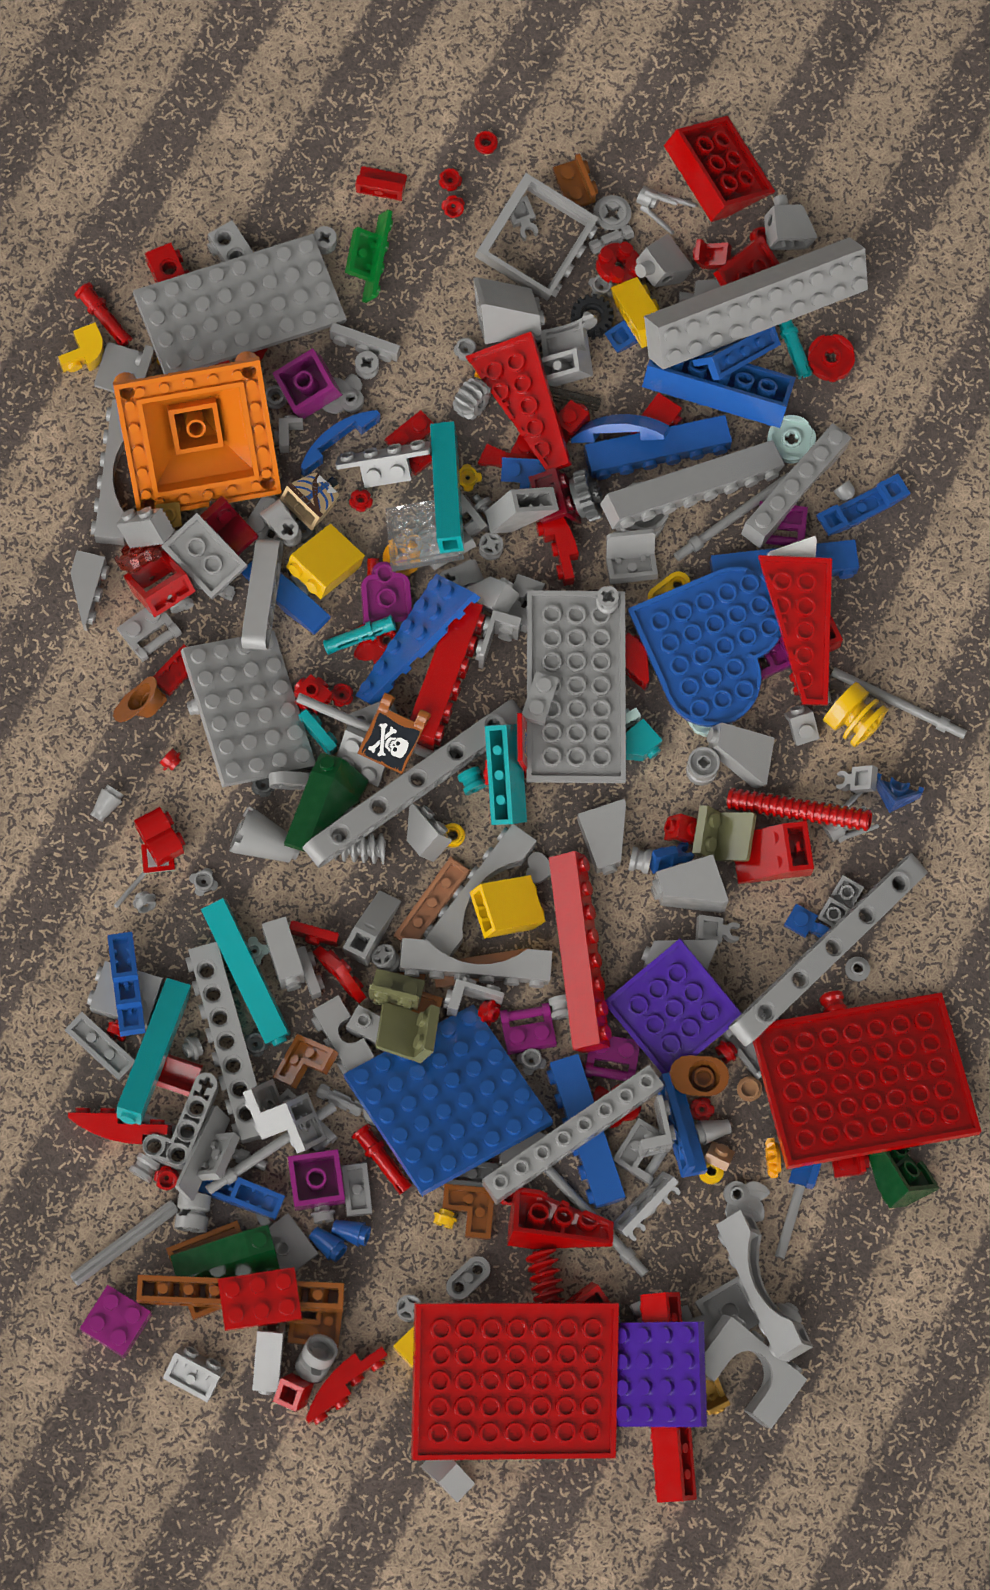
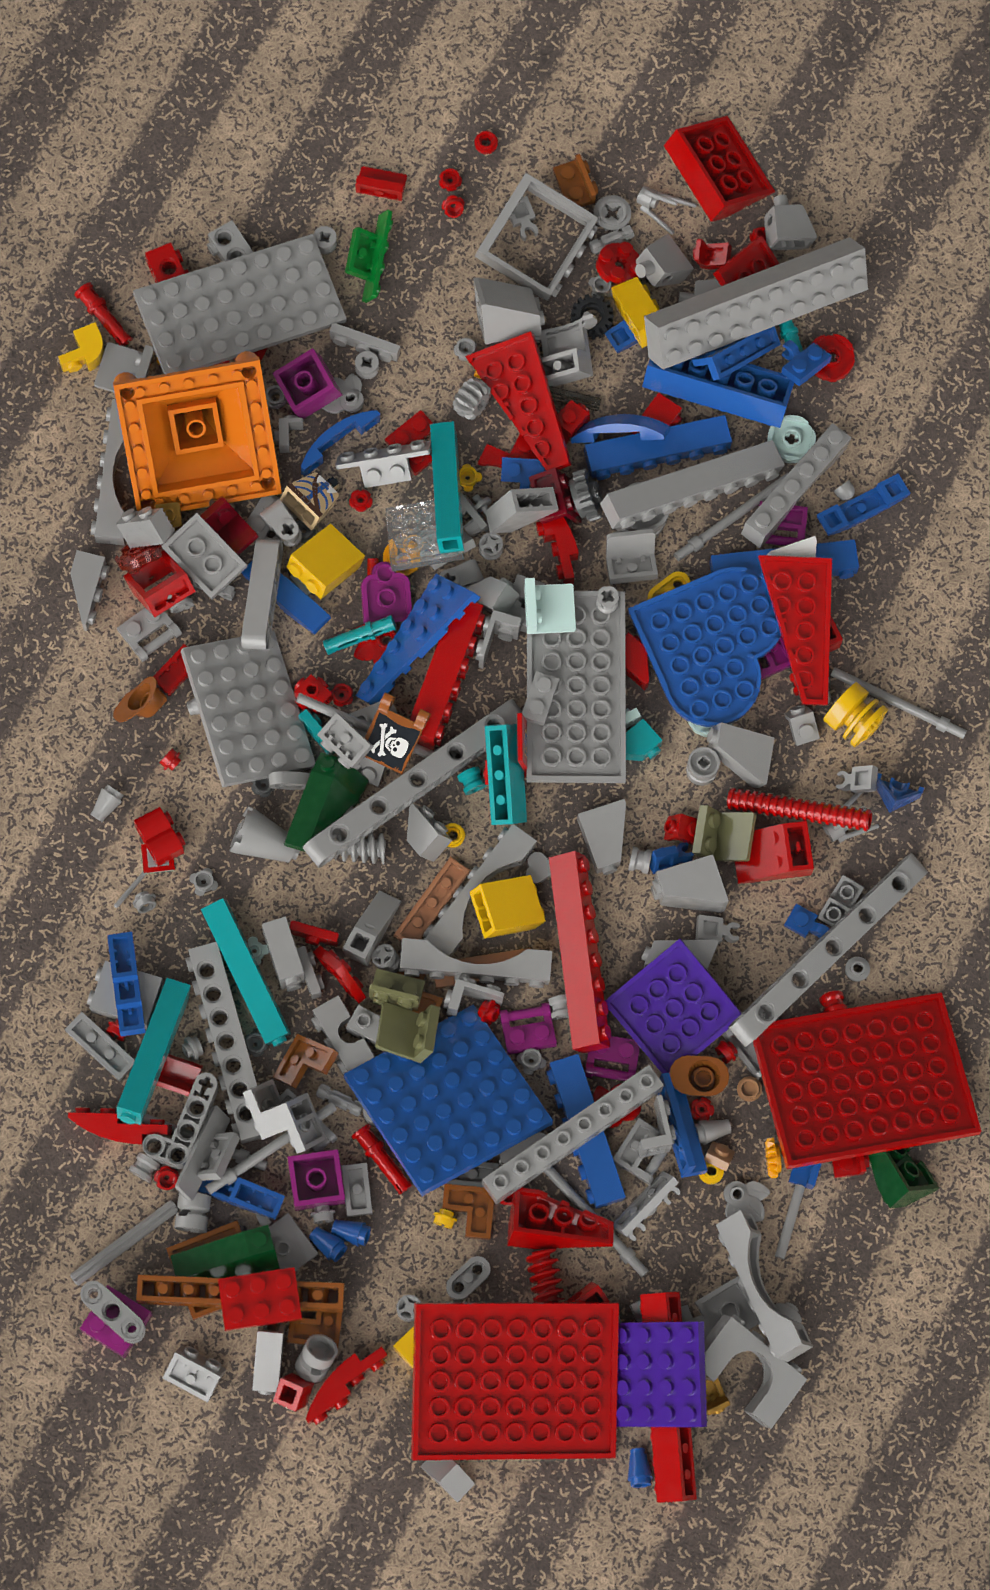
none -> light grey piece [80,1281,146,1344]
none -> light grey bracket [317,713,374,770]
none -> light aqua bracket [524,578,576,634]
none -> blue cone [628,1448,653,1488]
none -> blue plate [781,340,832,386]

